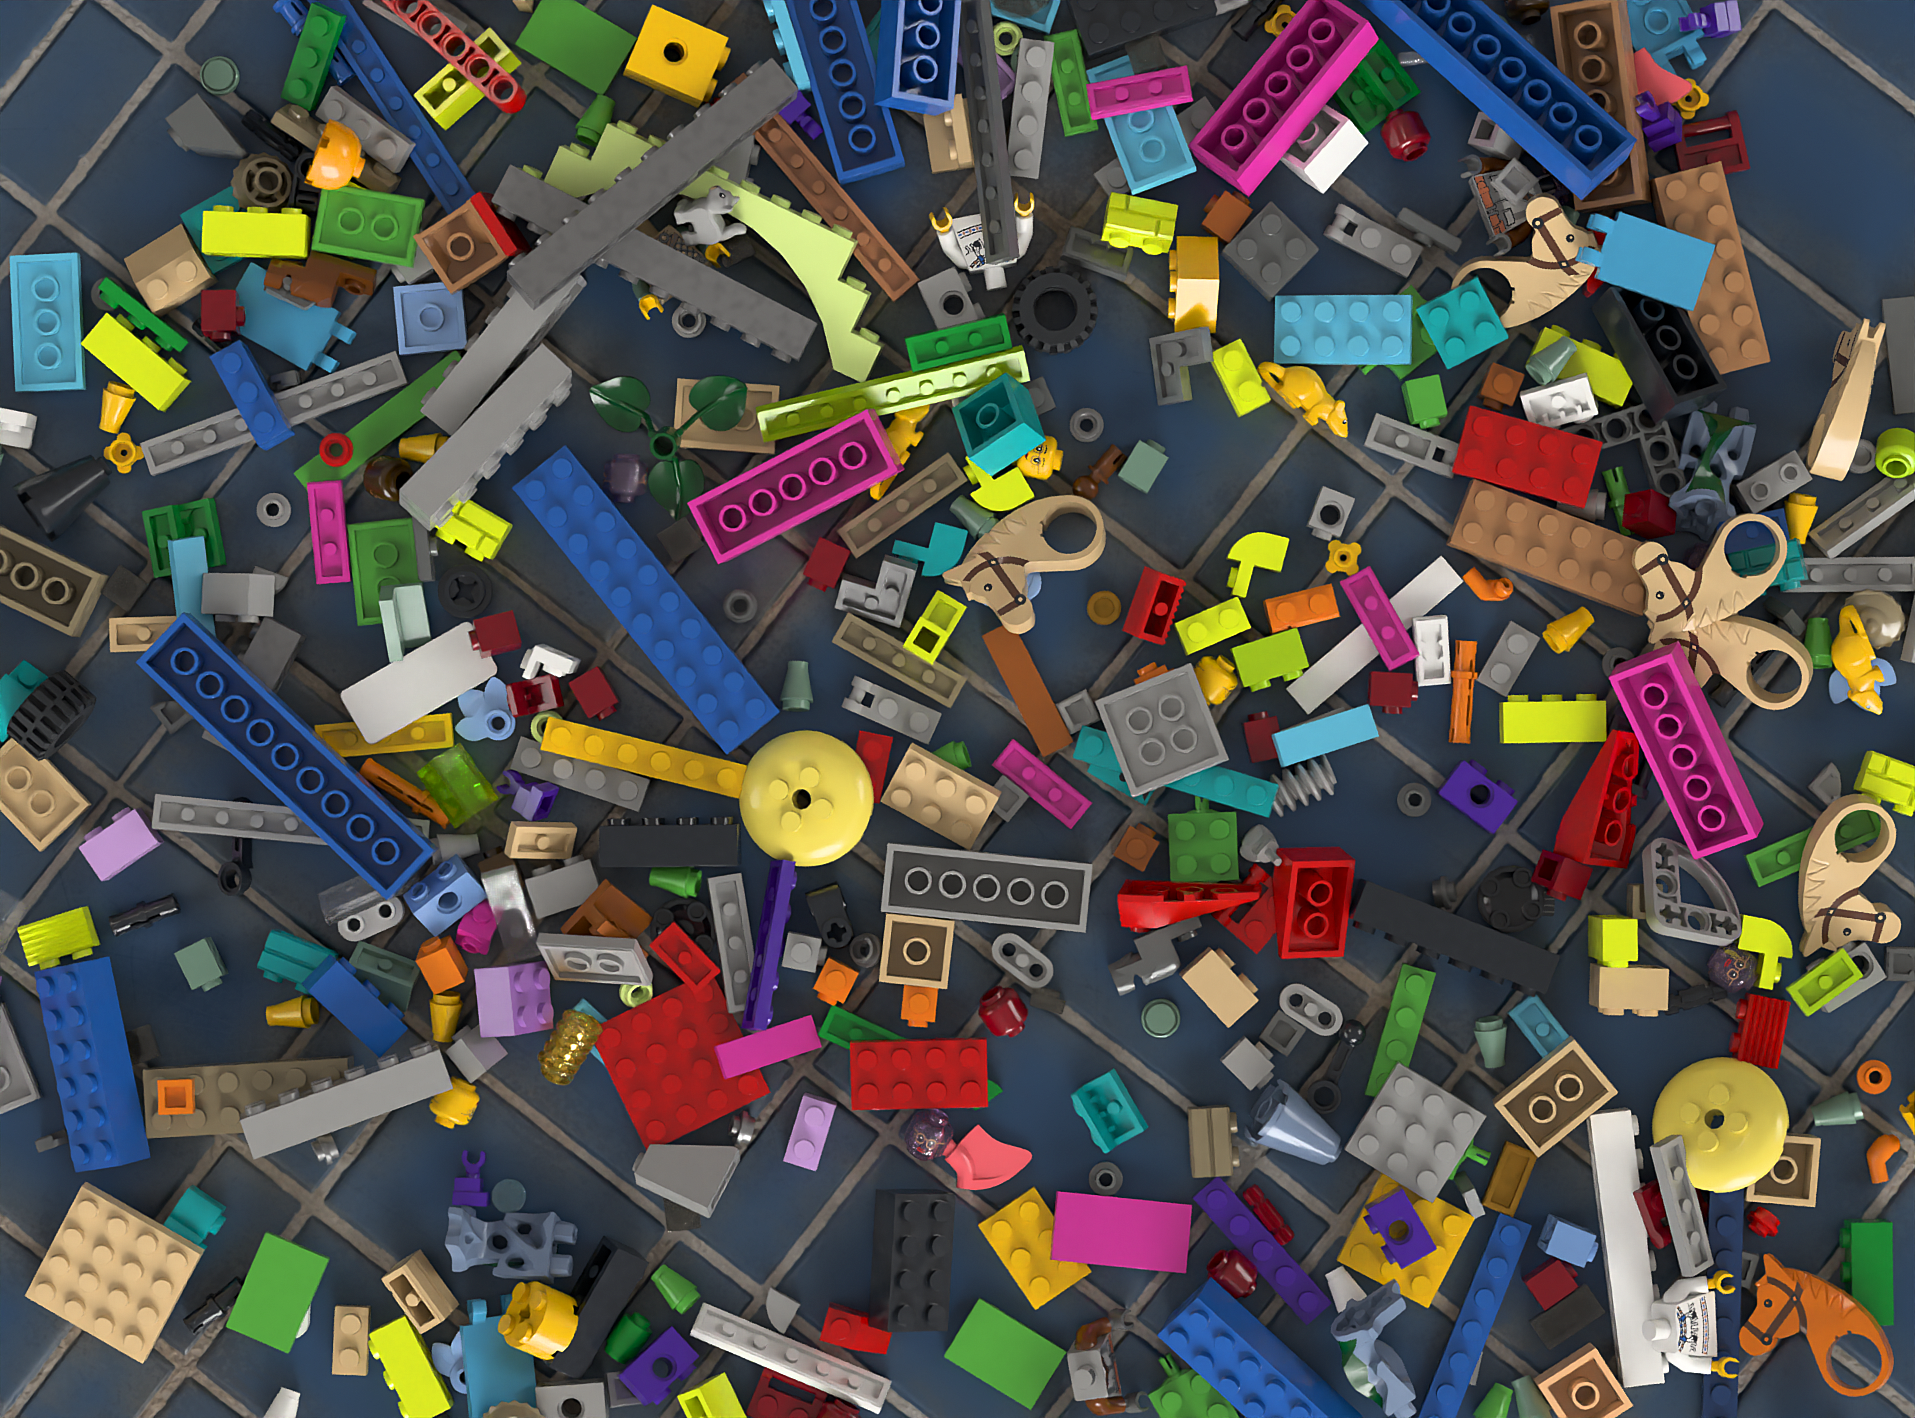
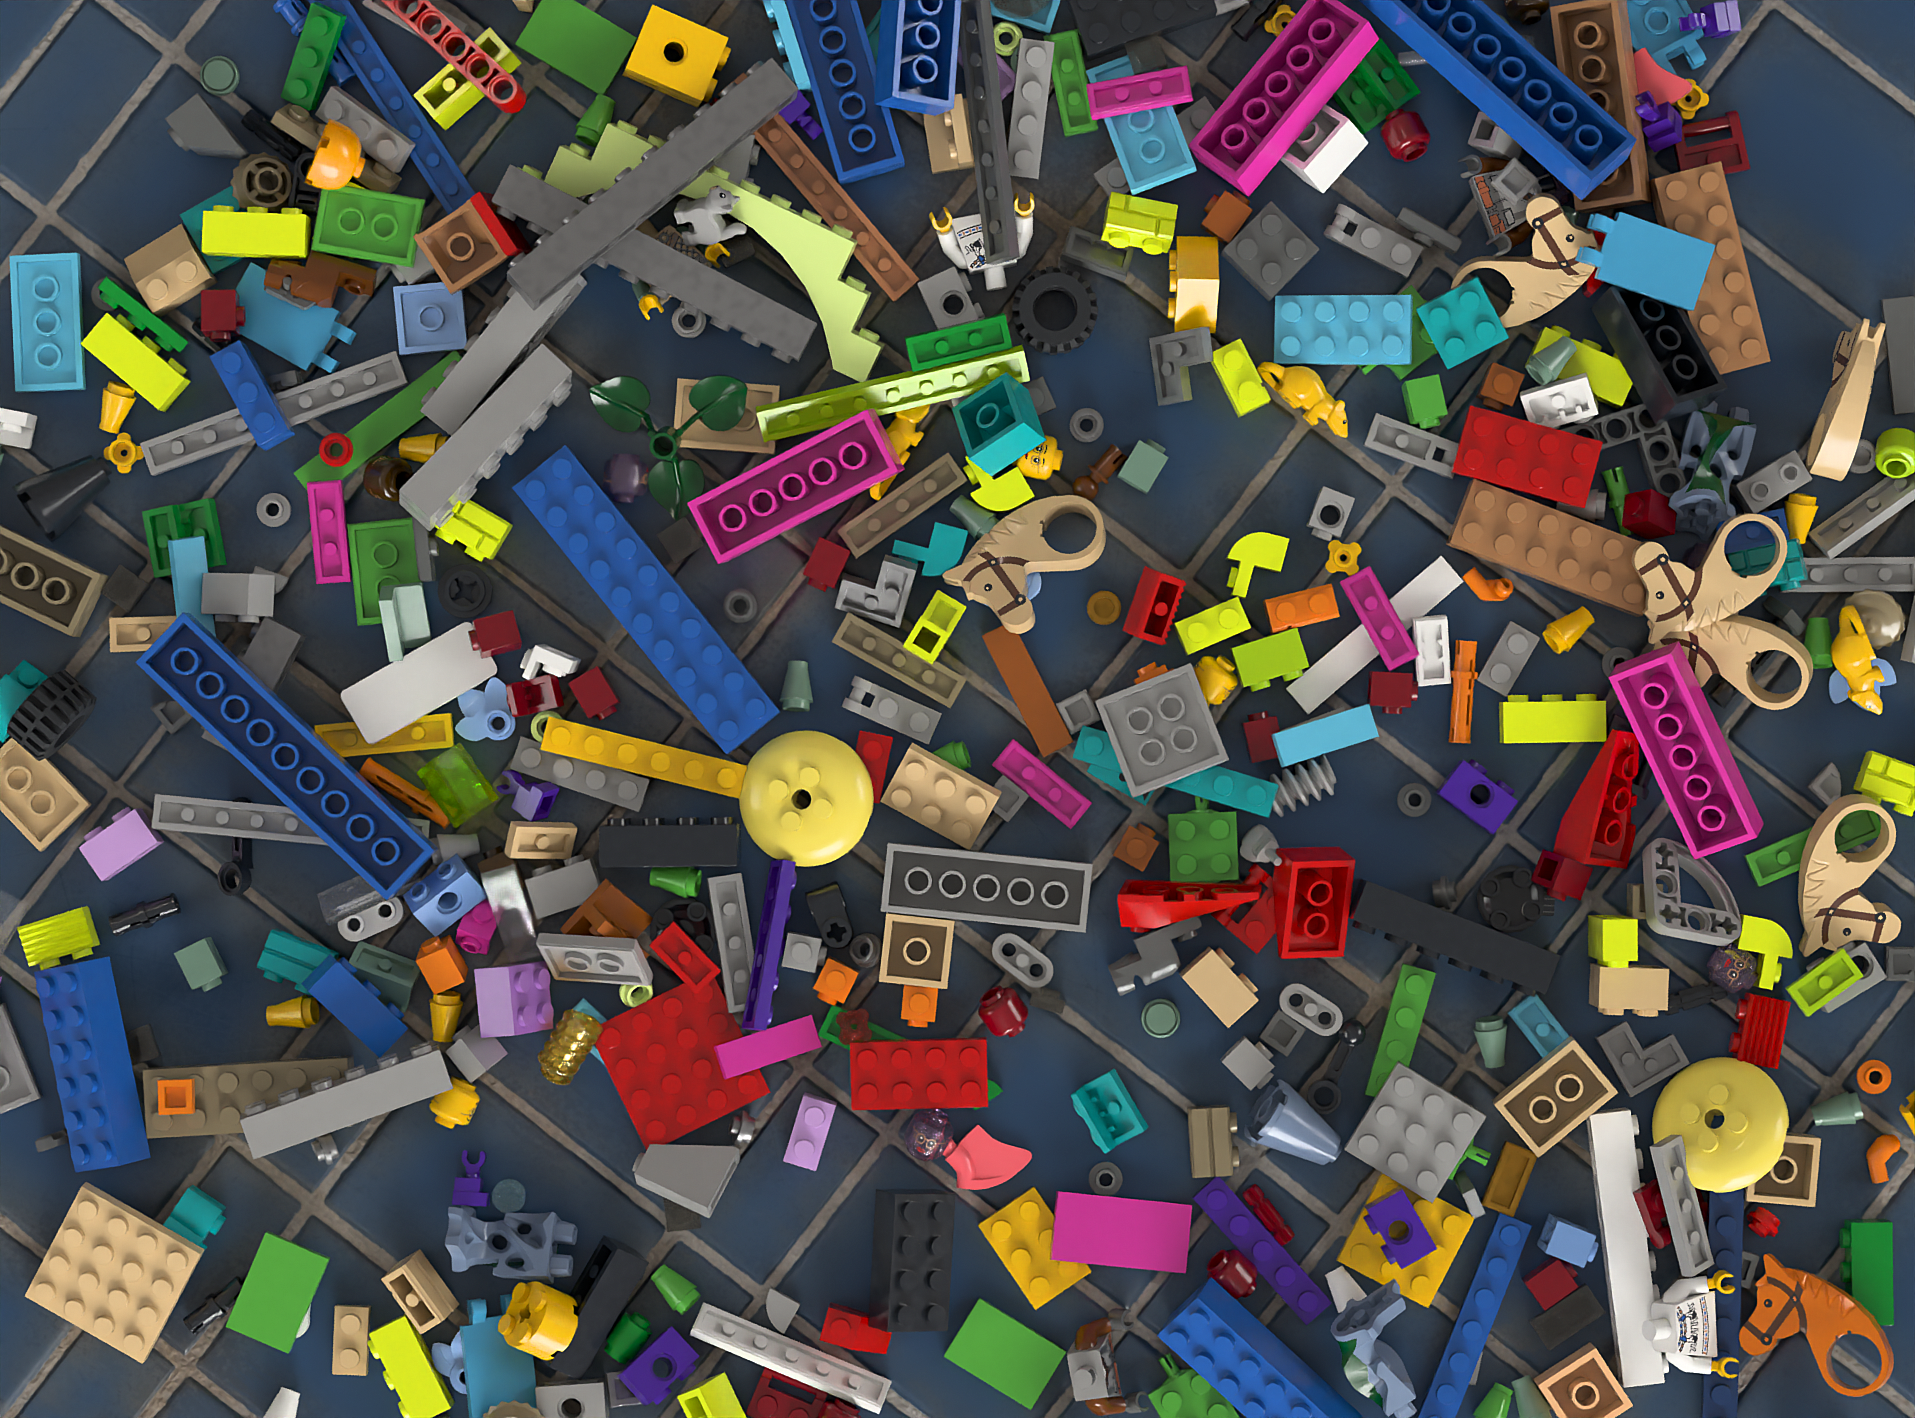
none -> clear red plate [836,1009,872,1045]
none -> flat silver plate [1595,1020,1690,1097]

